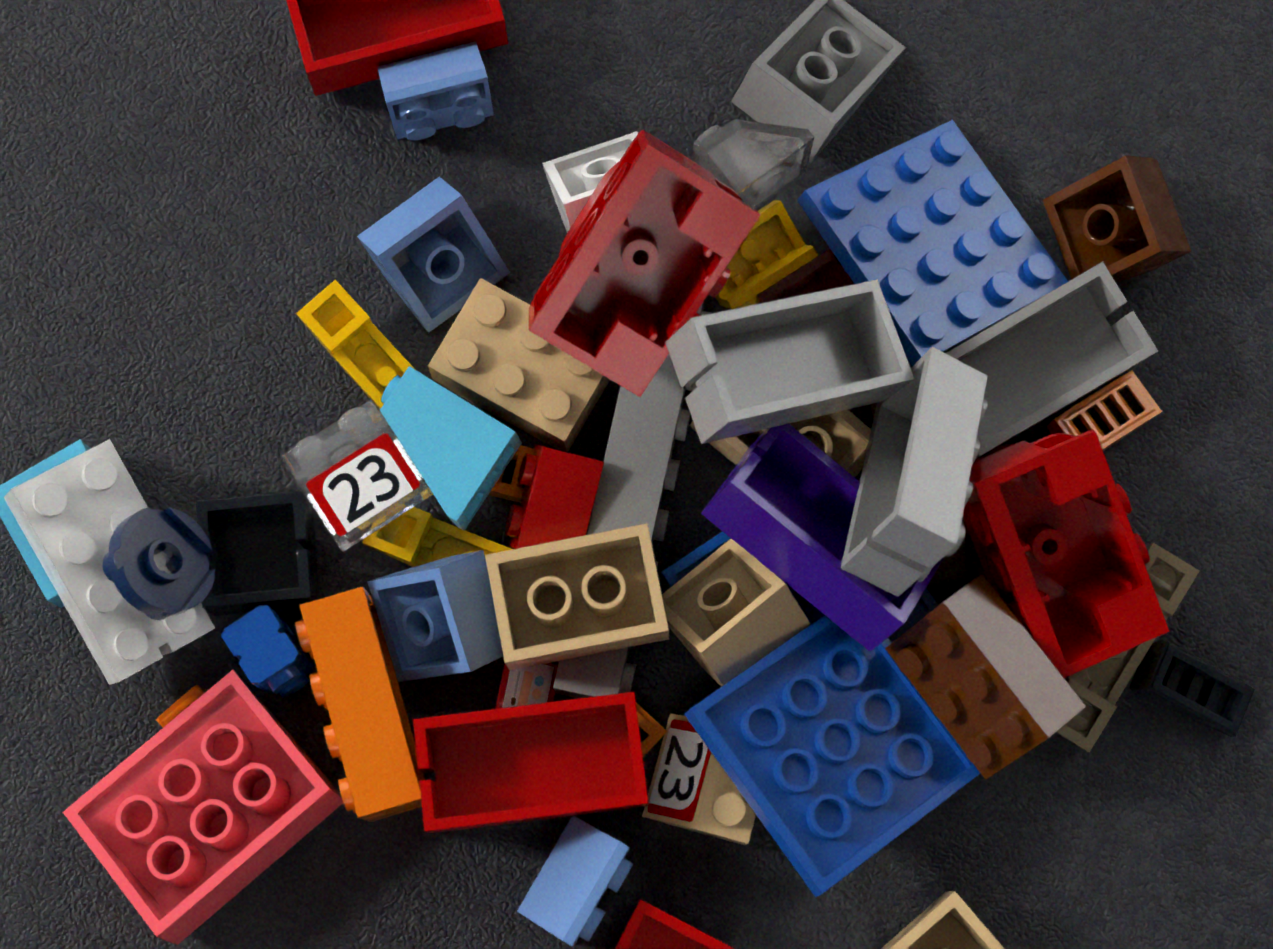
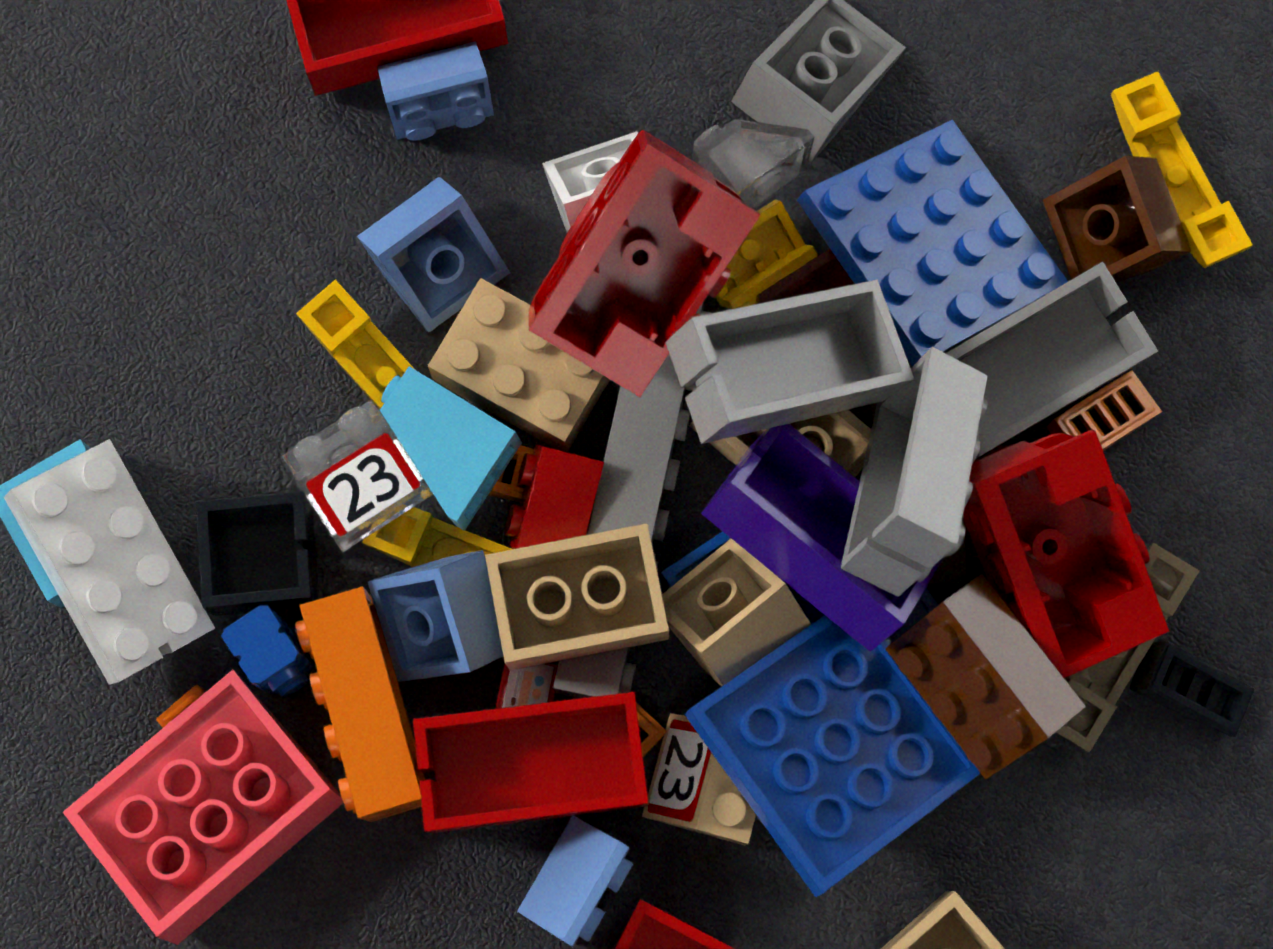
dark blue plate [102,507,215,621] -> none
none -> yellow slope [1111,71,1253,268]

